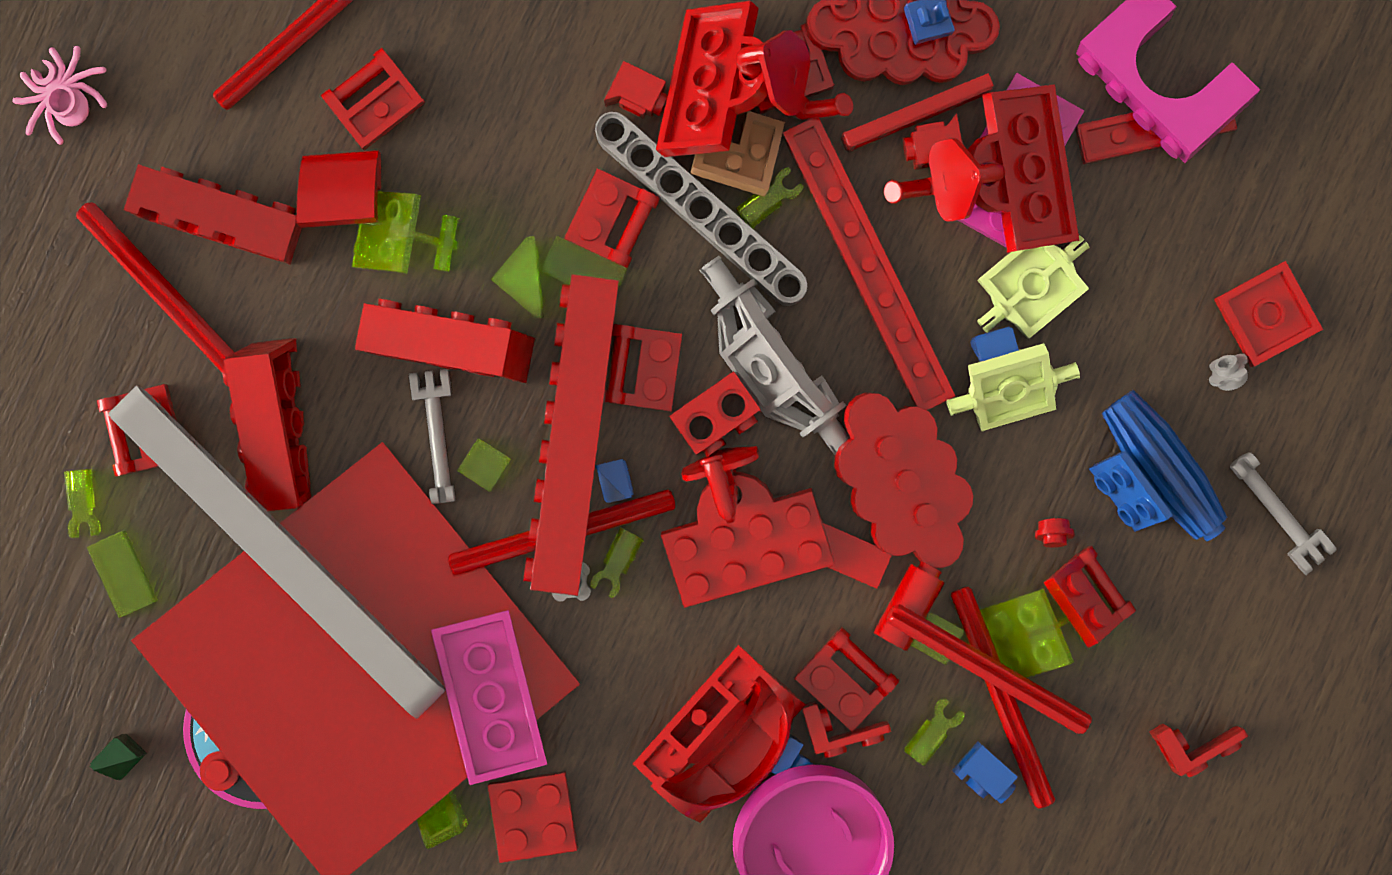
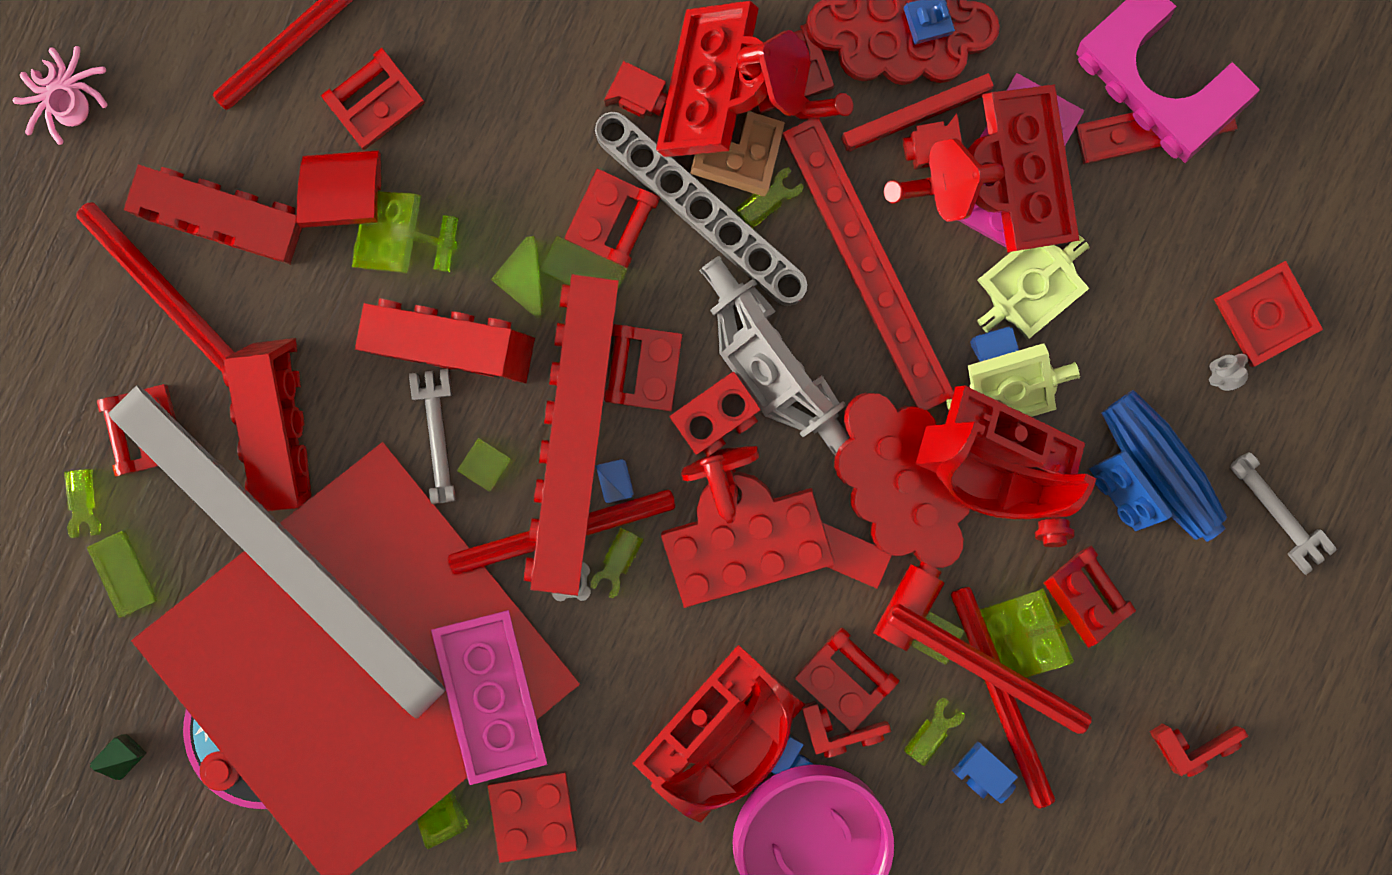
none -> red piece [916,385,1097,519]

